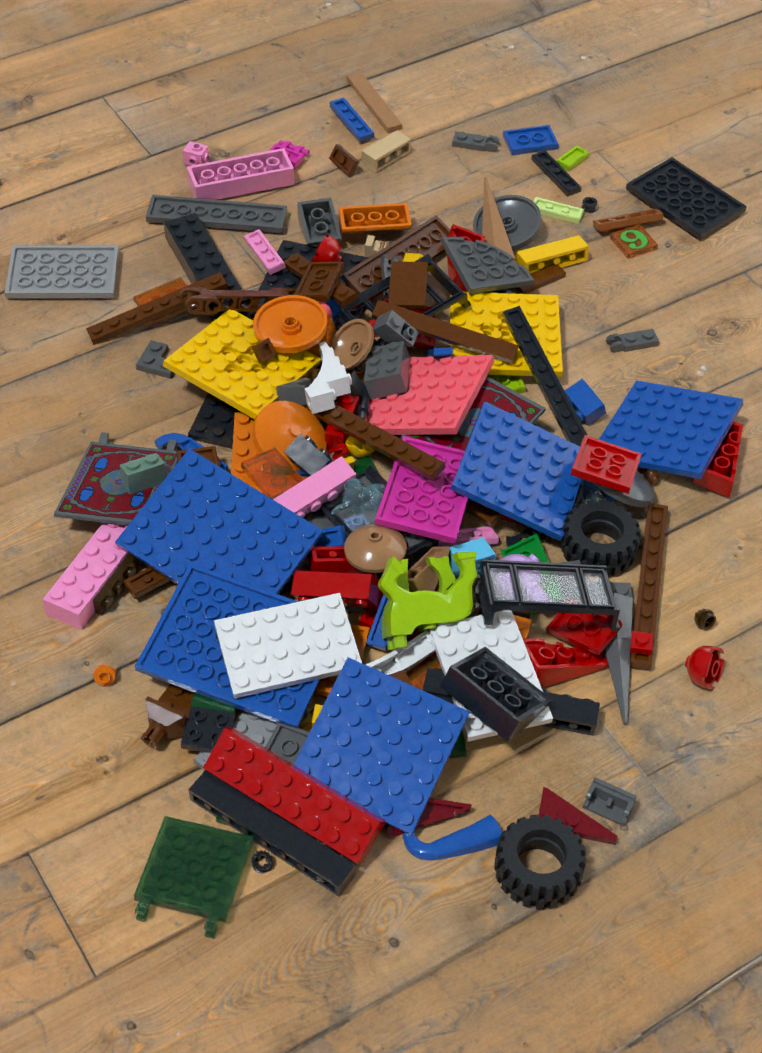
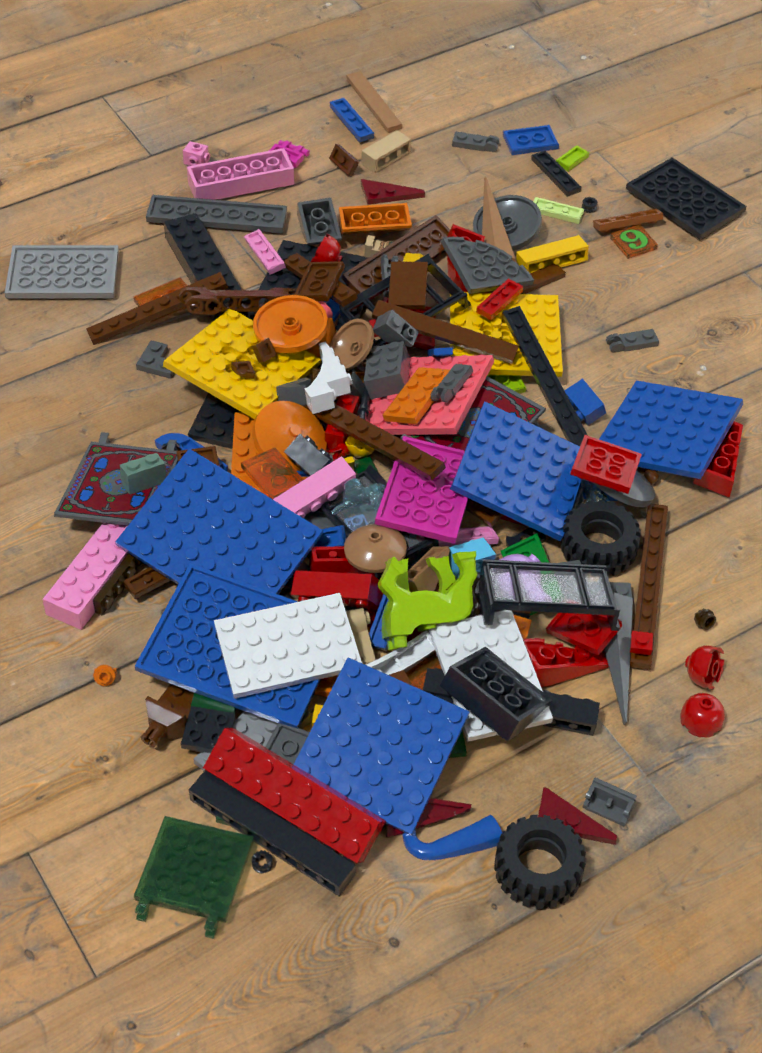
none -> reddish brown tile [231,361,255,379]
none -> tan door [346,608,375,665]
none -> dark red wing [361,179,425,205]
none -> orange plate [382,367,450,424]
none -> dark grey hinge [430,364,473,402]
none -> red plate [476,278,523,320]
none -> red cylinder [680,693,725,738]

